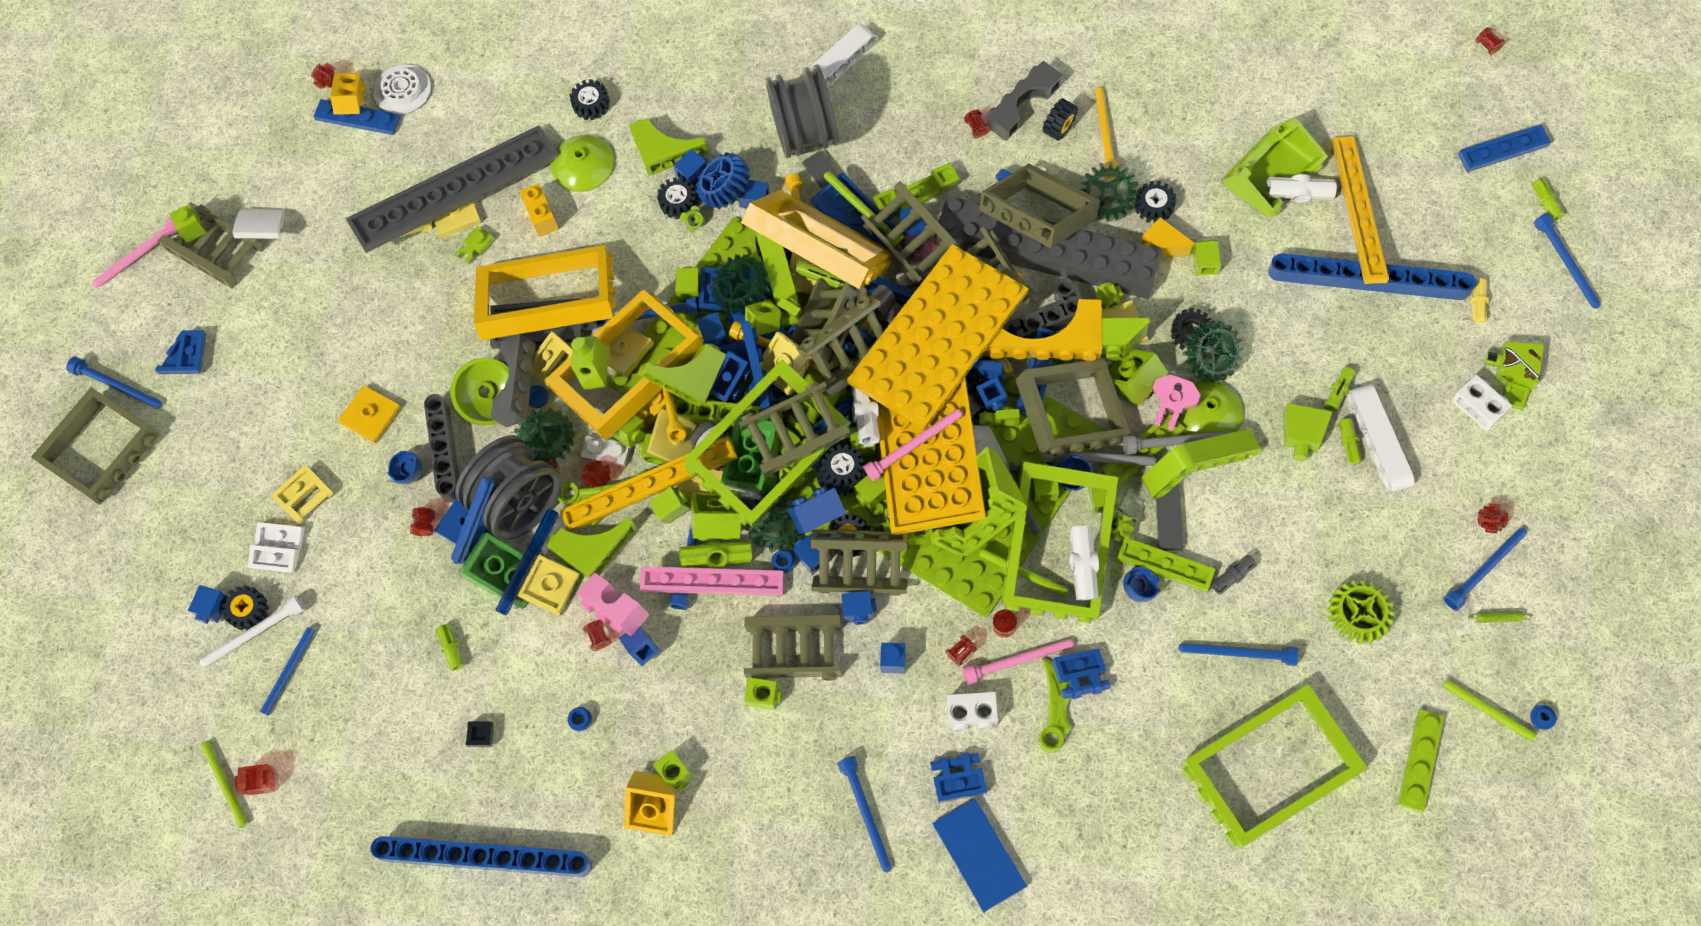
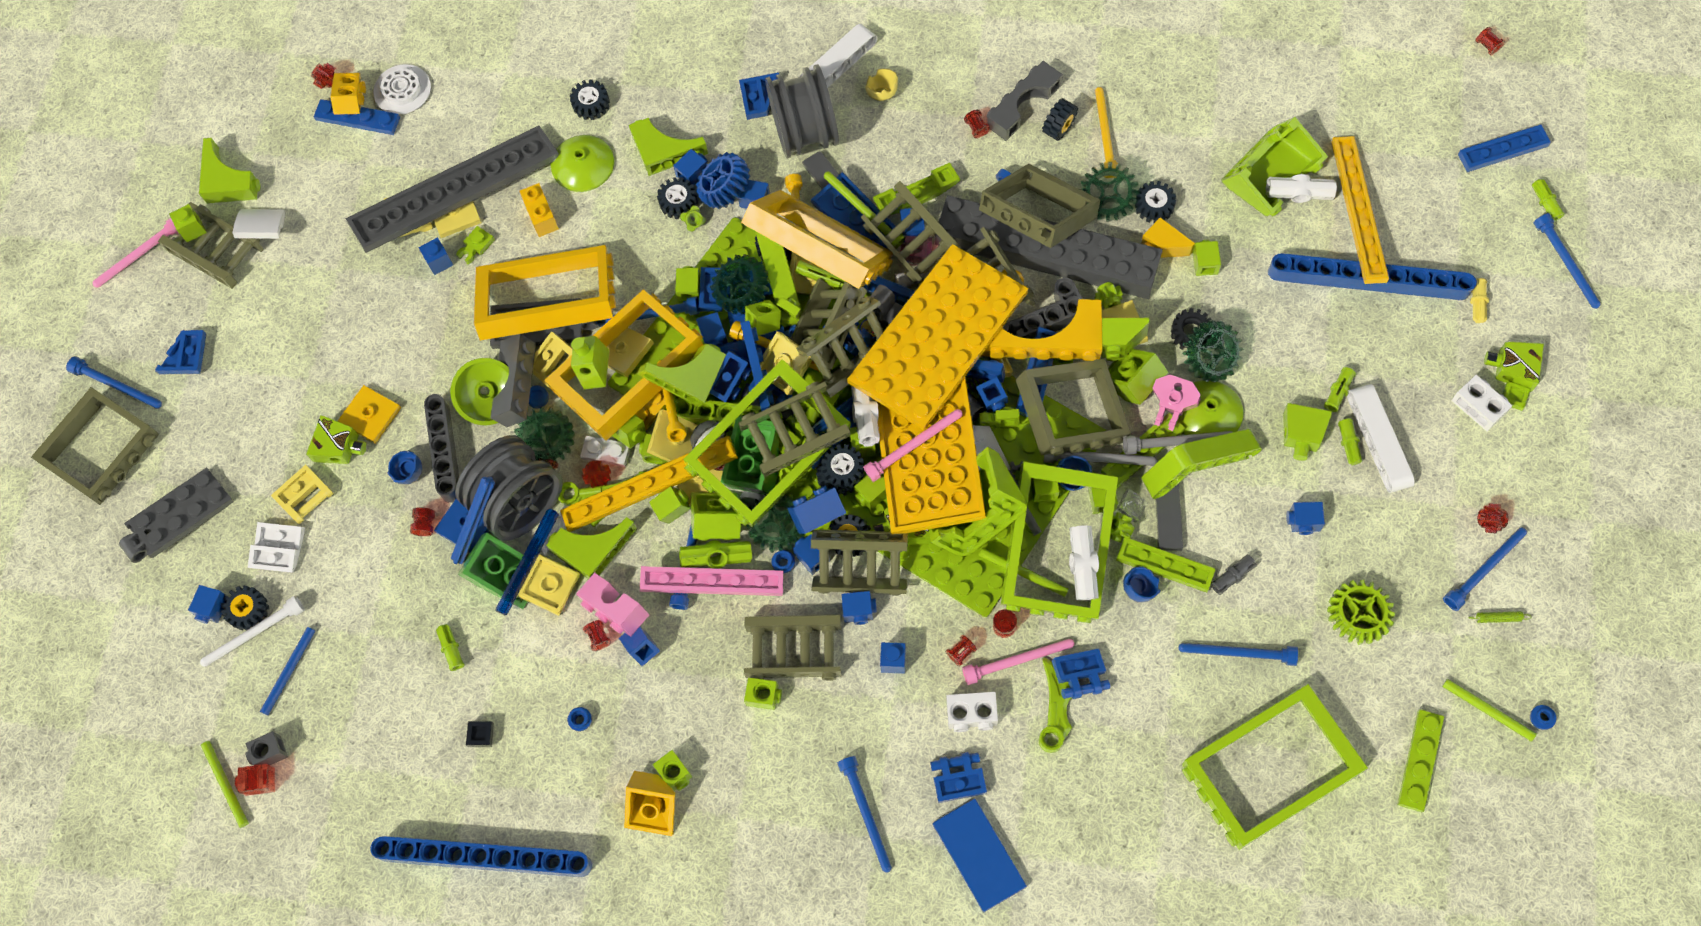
none -> dark grey hinge [119,467,234,563]
none -> lime arch [199,138,261,204]
none -> dark grey brick [245,731,288,769]
none -> lime torso [306,415,366,464]
none -> blue brick [418,237,453,276]
none -> blue wing [739,72,779,120]
none -> light yellow hair [865,69,898,101]
none -> blue brick [1286,502,1325,535]

